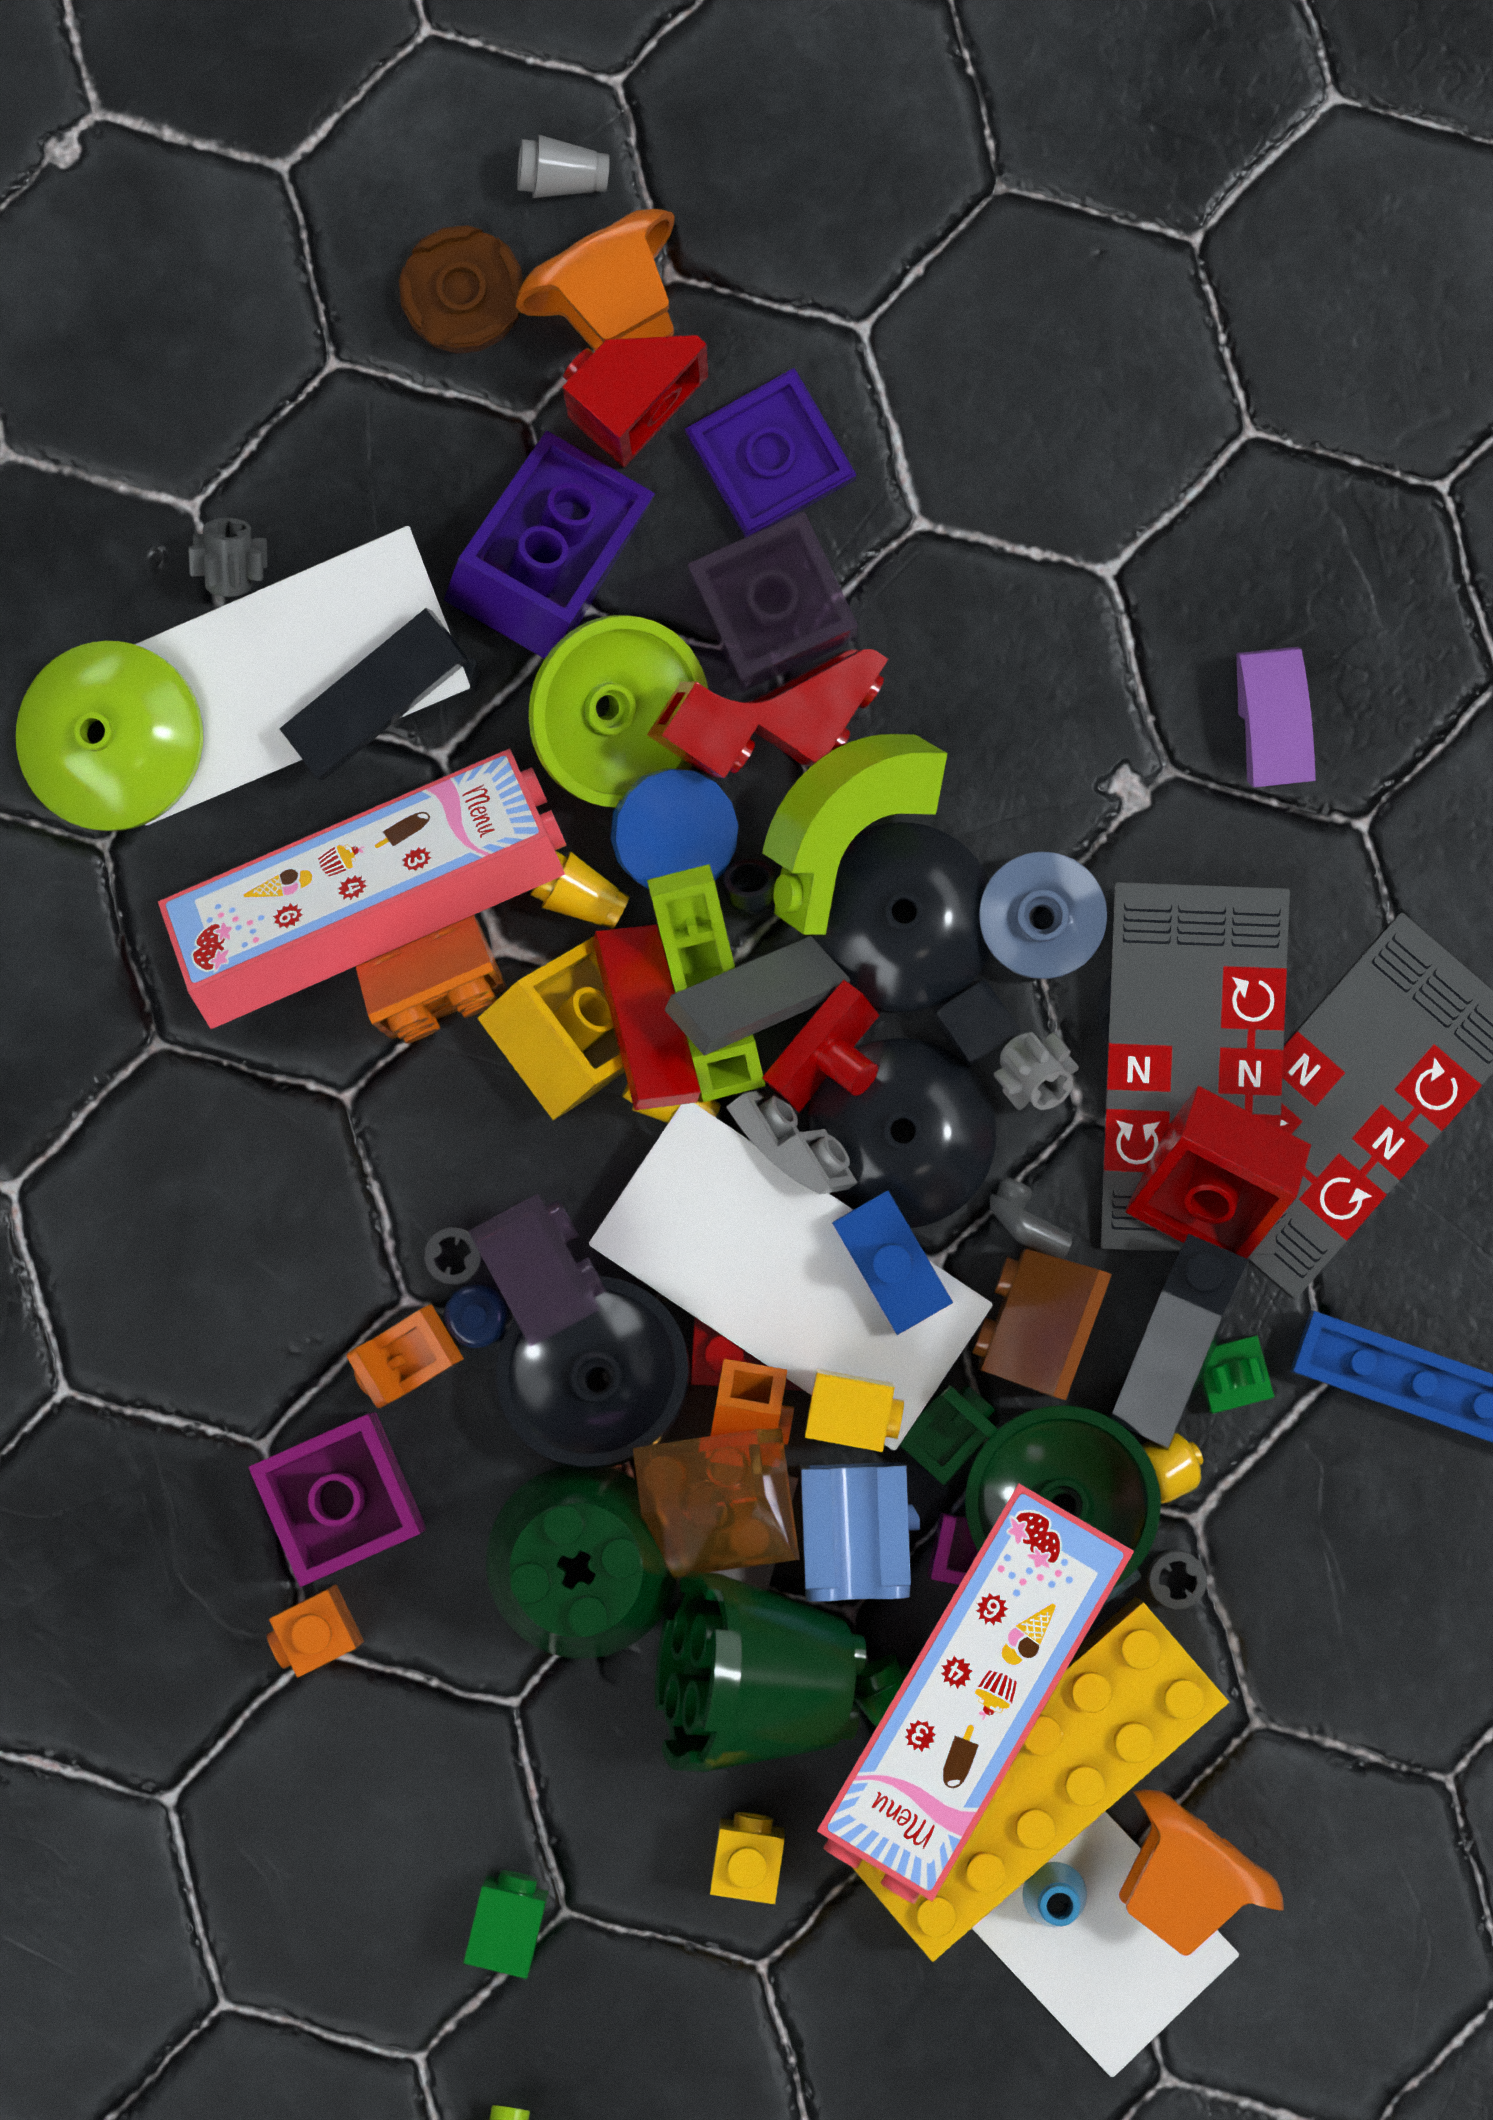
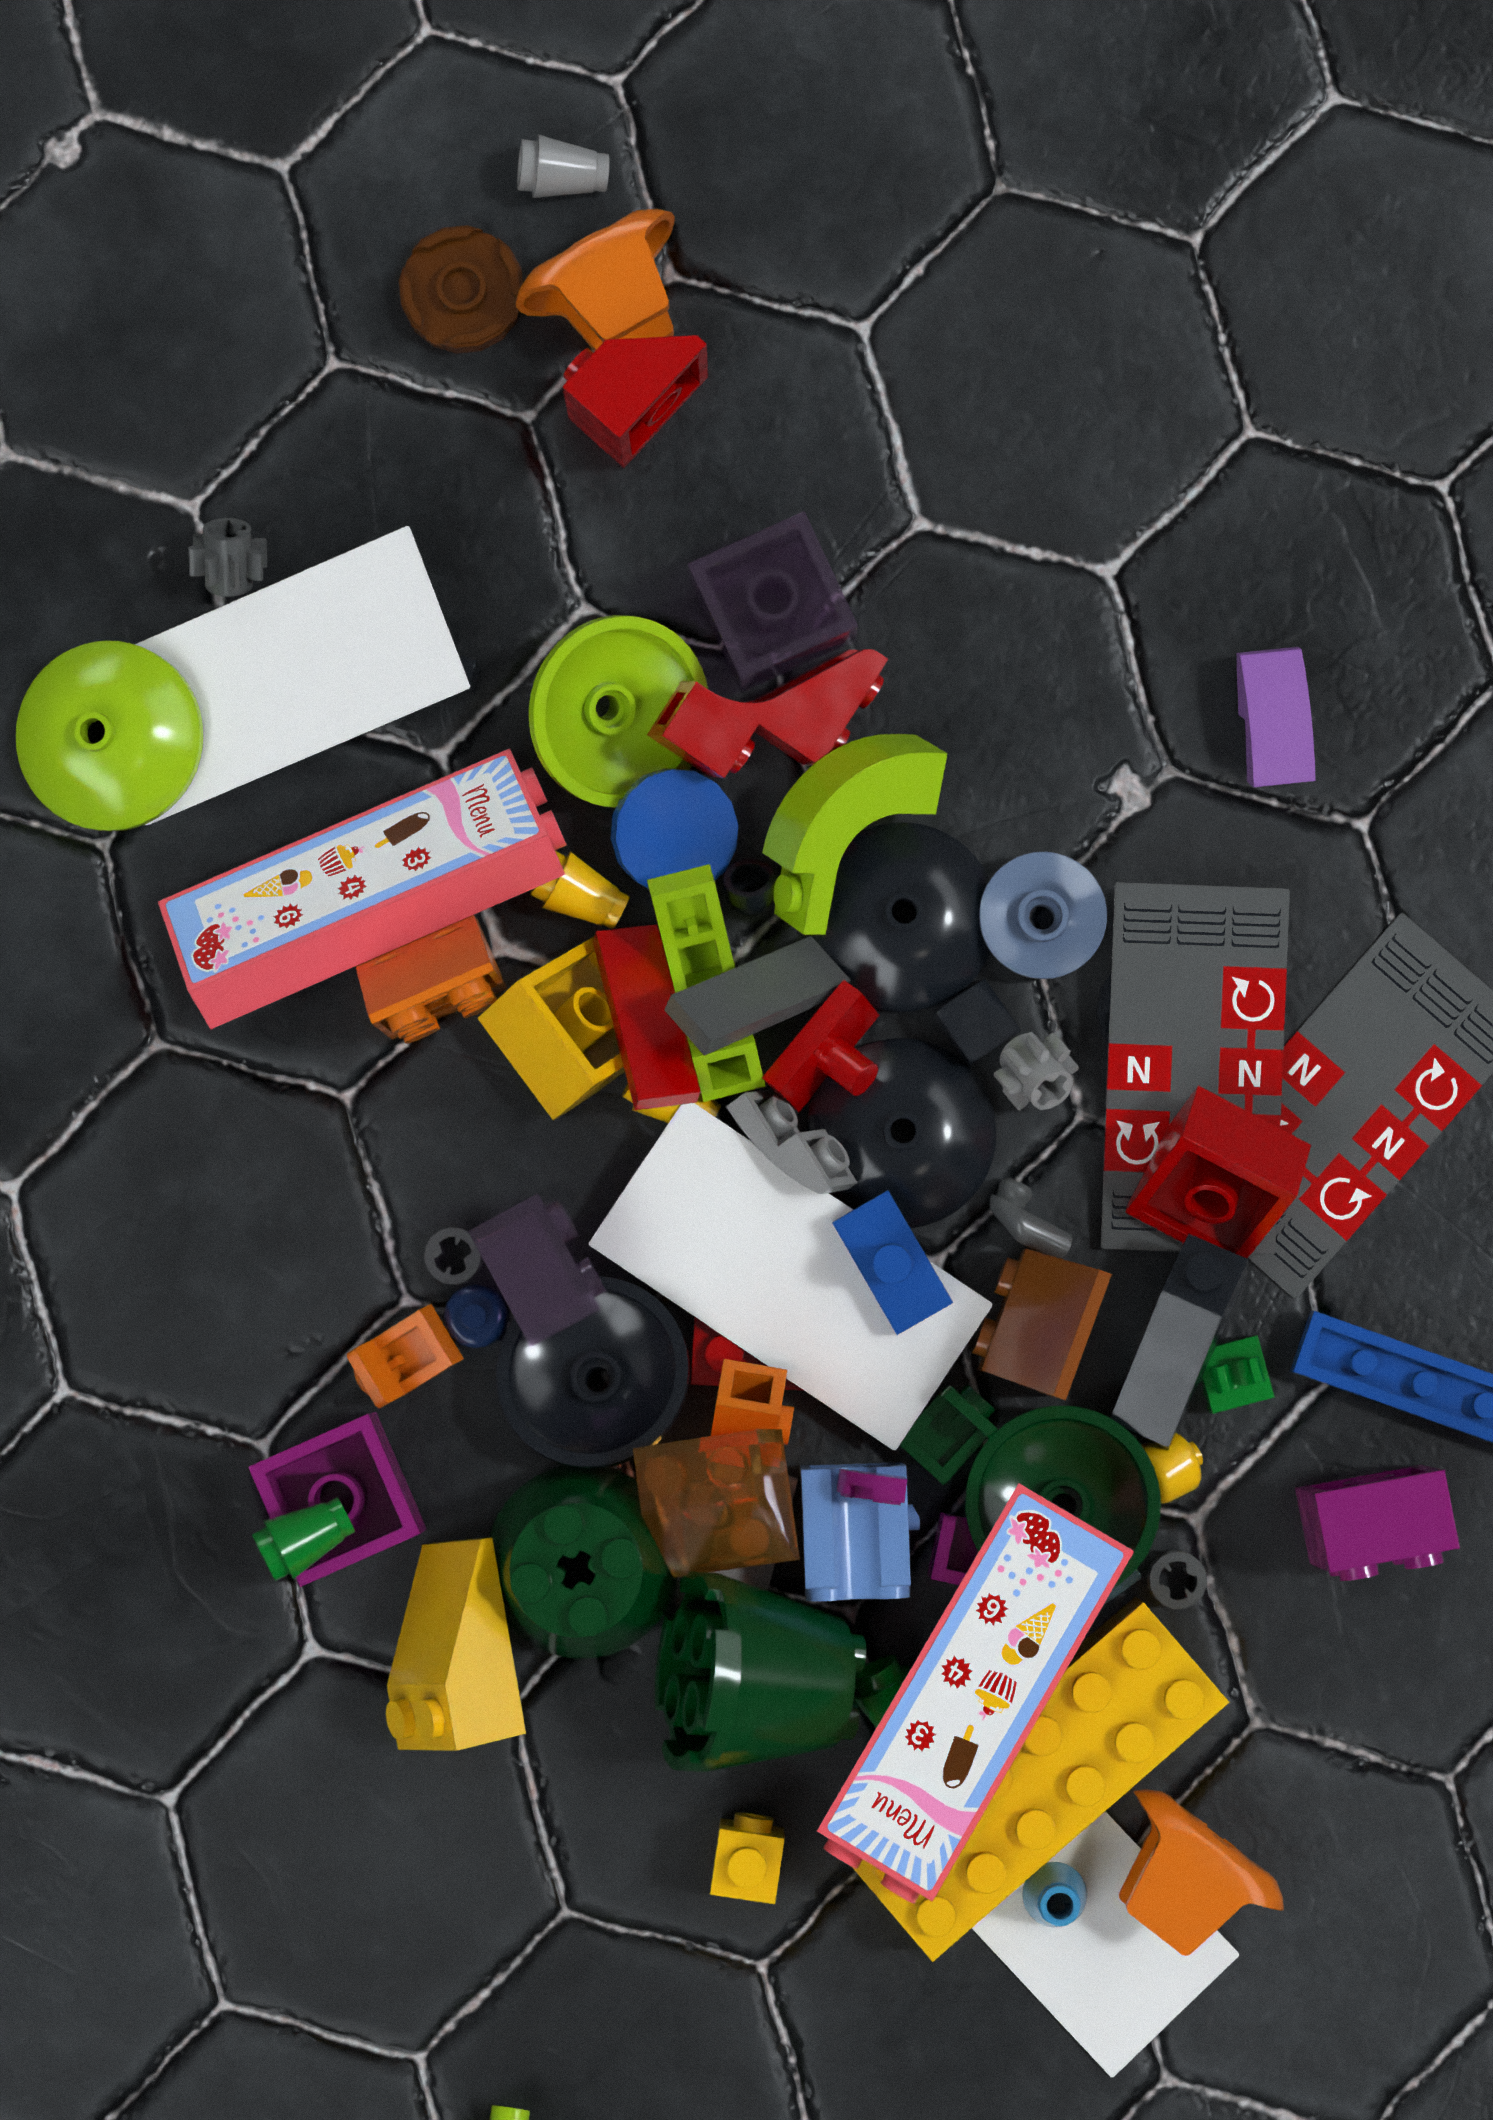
orange brick [267,1584,364,1678] -> none
black tile [279,608,470,780] -> none
dark purple slope [444,430,655,659] -> none
green brick [463,1870,549,1979] -> none
dark purple tile [685,368,857,541] -> none
yellow brick [805,1369,904,1452] -> none
none -> green cone [251,1497,355,1582]
none -> yellow slope [386,1537,526,1751]
none -> magenta tile [837,1468,907,1506]
none -> magenta brick [1295,1465,1460,1581]

